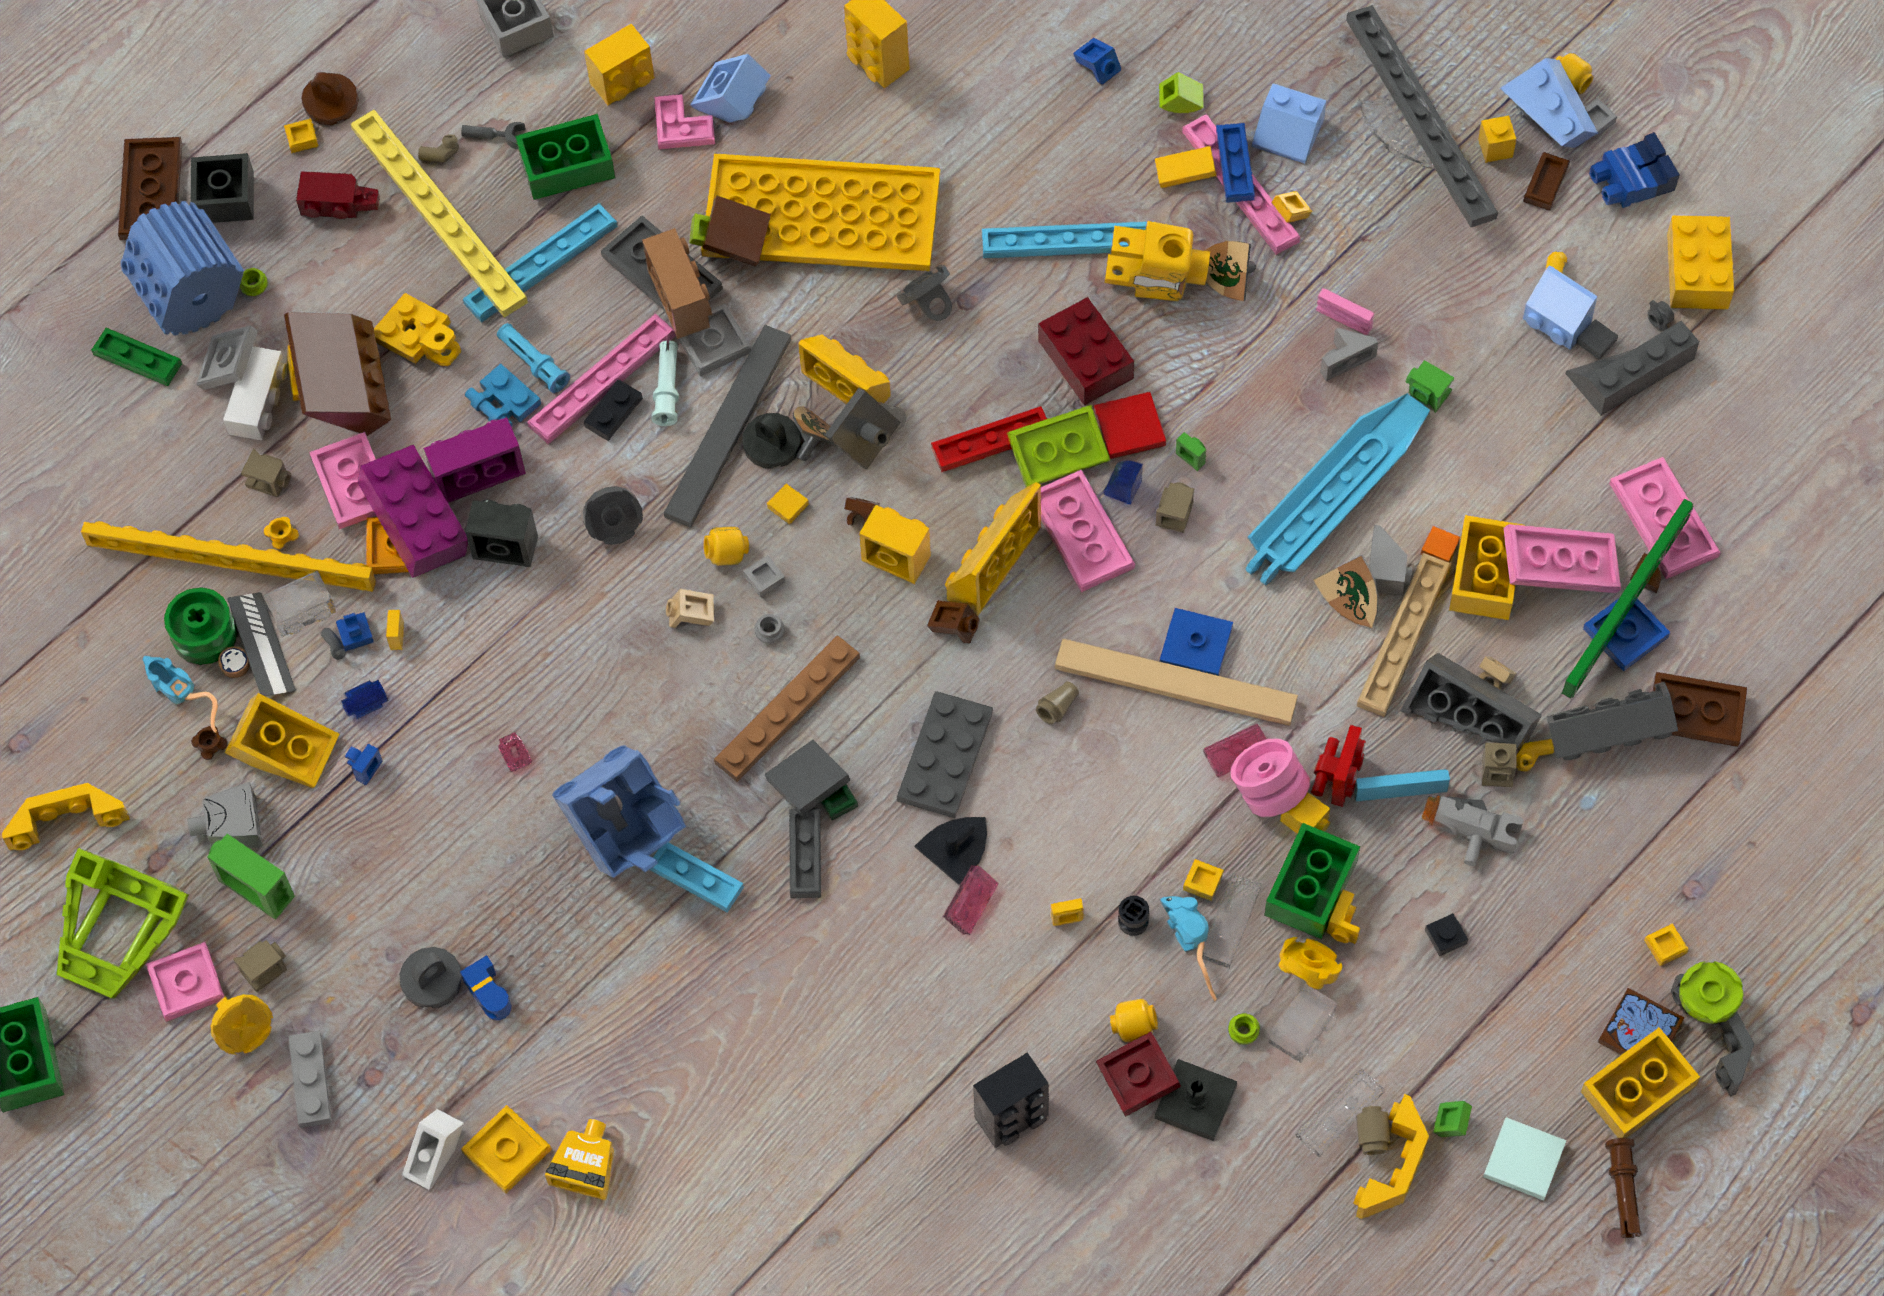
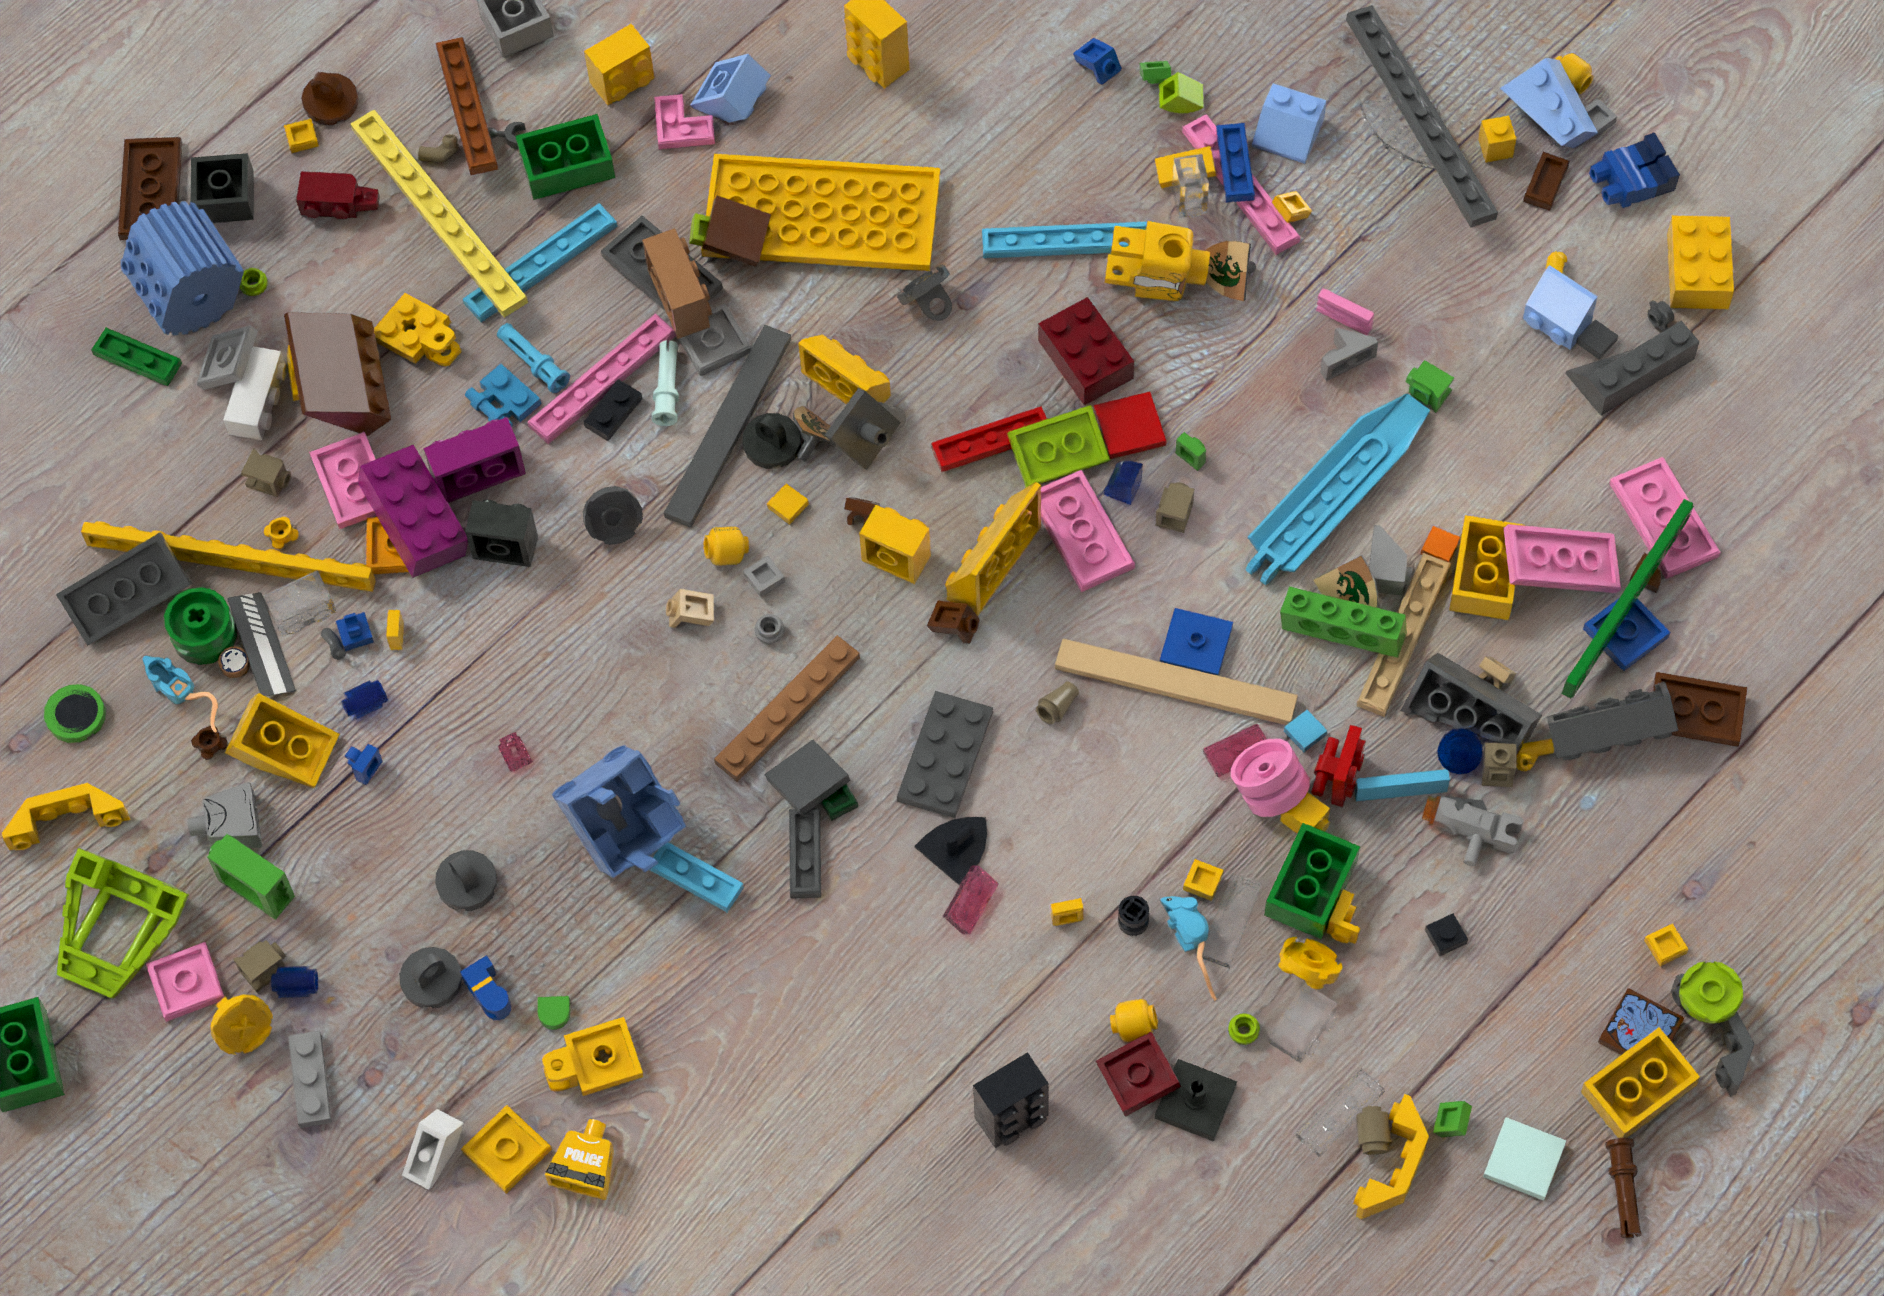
none -> tile [44,684,106,743]
none -> dark grey hinge [56,532,193,646]
none -> clear blue brick [271,966,318,998]
none -> dark grey tile [435,850,498,911]
none -> dark orange tile [436,37,498,175]
none -> bright green tile [537,996,570,1030]
none -> yellow plate [542,1017,643,1096]
none -> bright green plate [1139,61,1171,84]
none -> clear brick [1172,154,1209,218]
none -> bright green brick [1280,586,1407,658]
none -> medium azure tile [1284,710,1327,752]
none -> clear blue plate [1437,728,1483,774]

